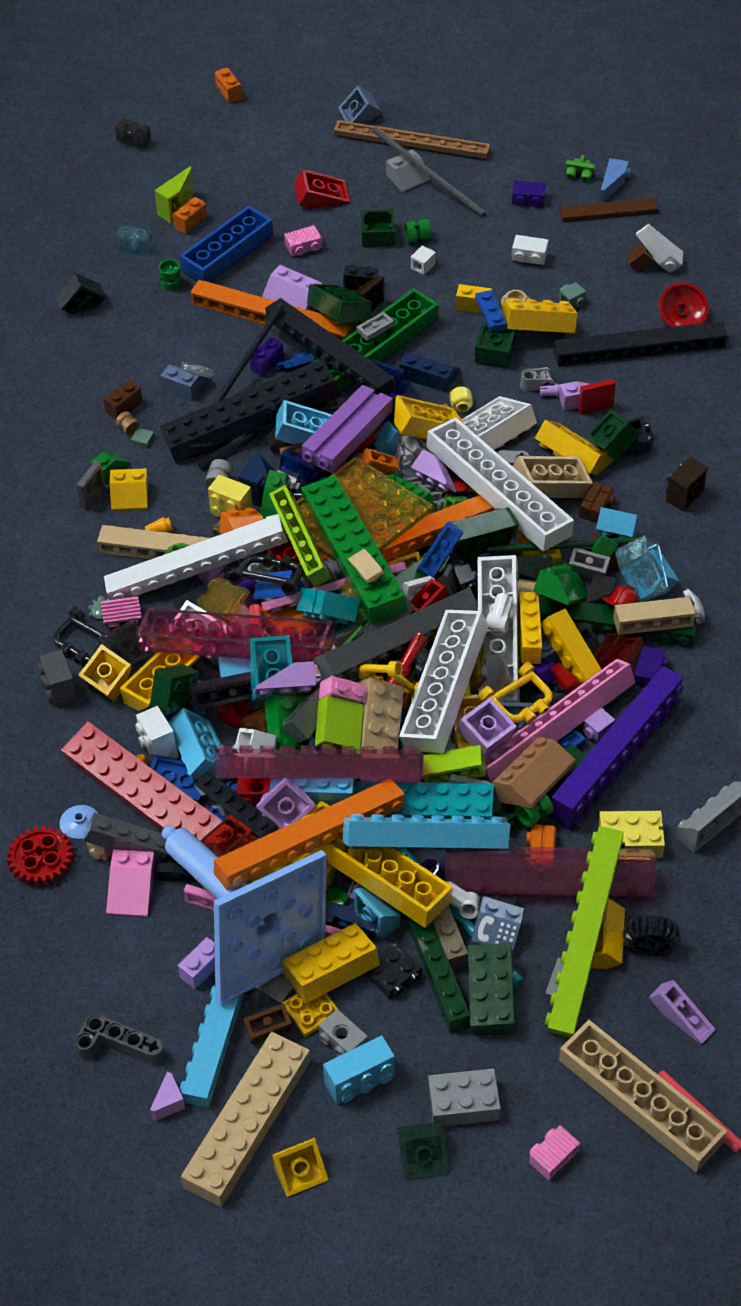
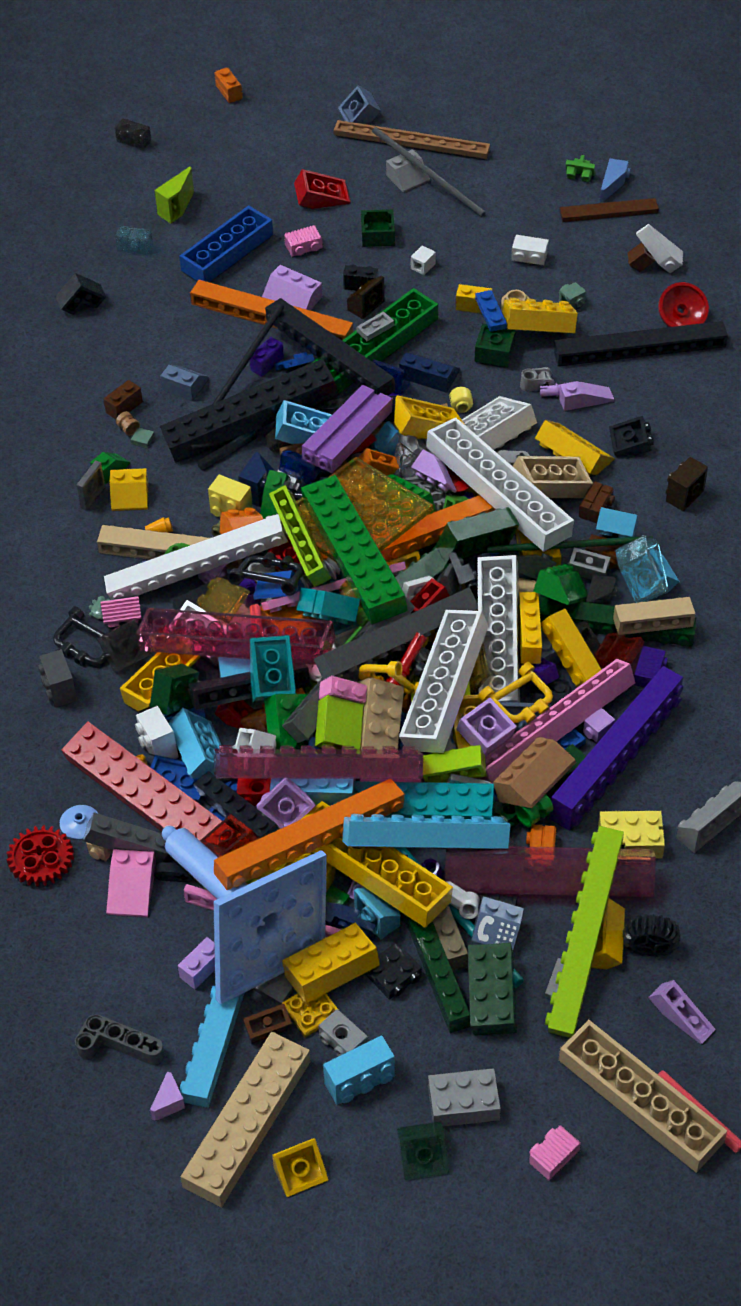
yellow slope [79,644,132,702] -> none
green wheel [159,259,182,291] -> none
orange brick [172,197,207,234] -> none
clear tile [180,361,215,378] -> none
light grey wheel [204,459,233,489] -> none
lavender slope [253,661,316,695] -> none
dark green brick [307,284,372,325] -> none
tan slope [348,549,384,583] -> none
green wheel [404,219,431,243] -> none
blue plate [418,521,464,578] -> none
dark grey dish [481,654,510,693] -> none
white piece [486,593,514,634] -> none
dark purple brick [512,181,546,206] -> none
red cone [551,663,578,692] -> none
red tile [578,379,616,415] -> none
dark green container [587,409,641,461] -> none
green tile [591,534,618,557] -> none
red piece [603,585,639,606] -> none
white dish [683,589,705,624] -> none

